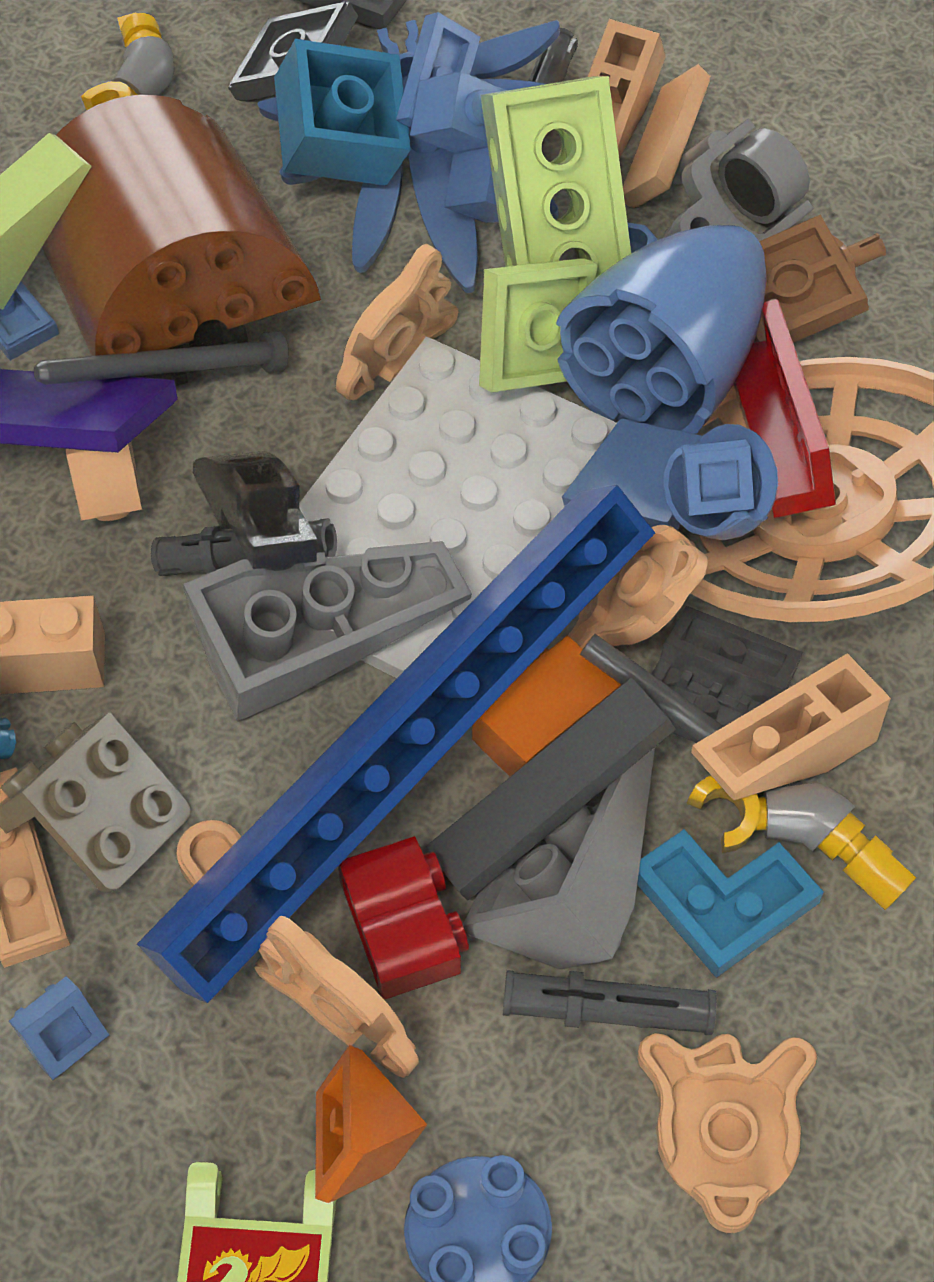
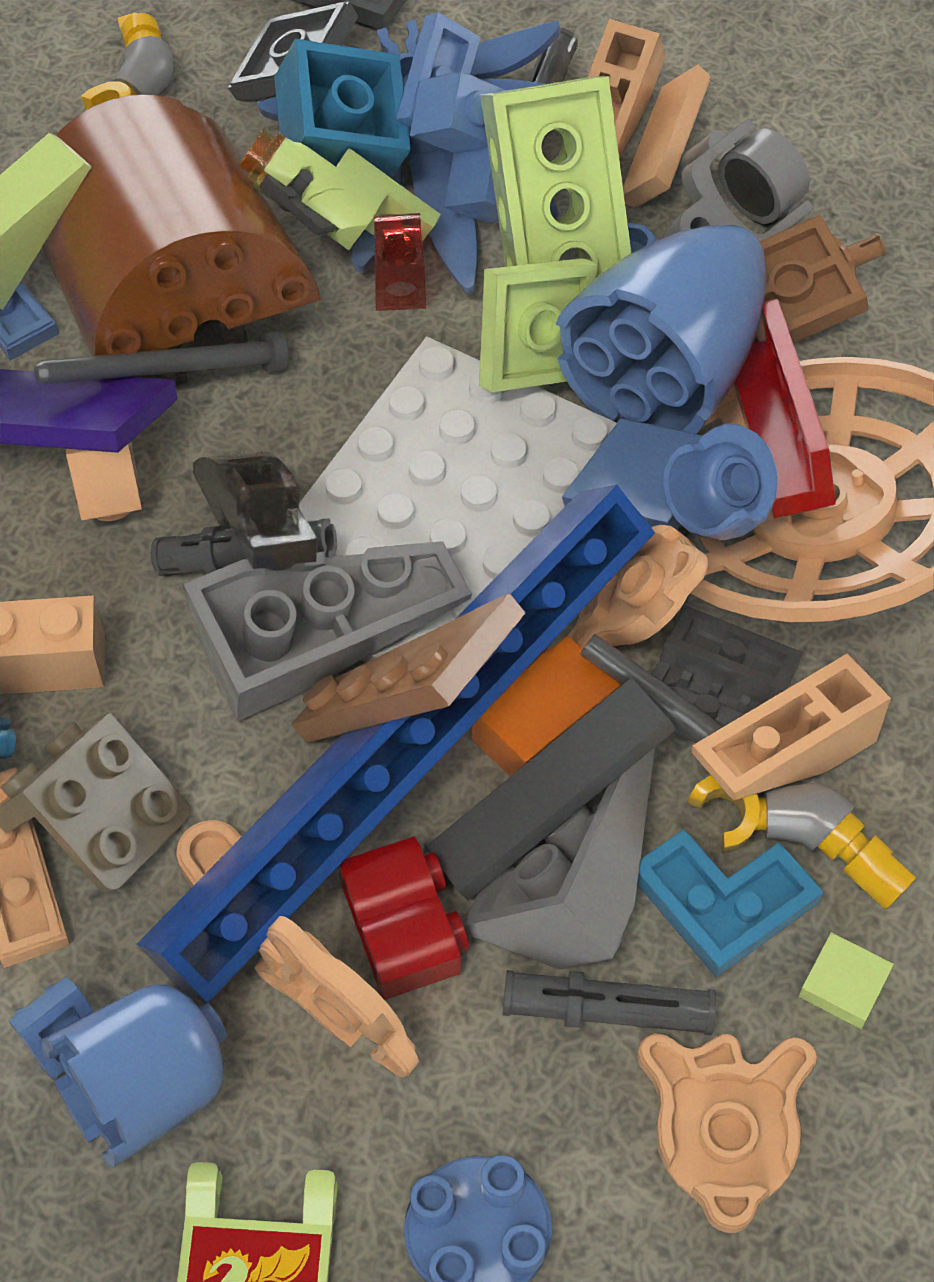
orange slope [315,1045,427,1203] -> none
light nougat tile [336,243,459,401] -> none
medium blue tile [682,439,754,516] -> none
none -> medium blue cylinder [42,984,227,1167]
none -> yellowish green plate [239,128,441,260]
none -> medium nougat wing [291,593,526,743]
none -> clear red leg [373,213,426,311]
none -> yellowish green tile [799,932,894,1030]

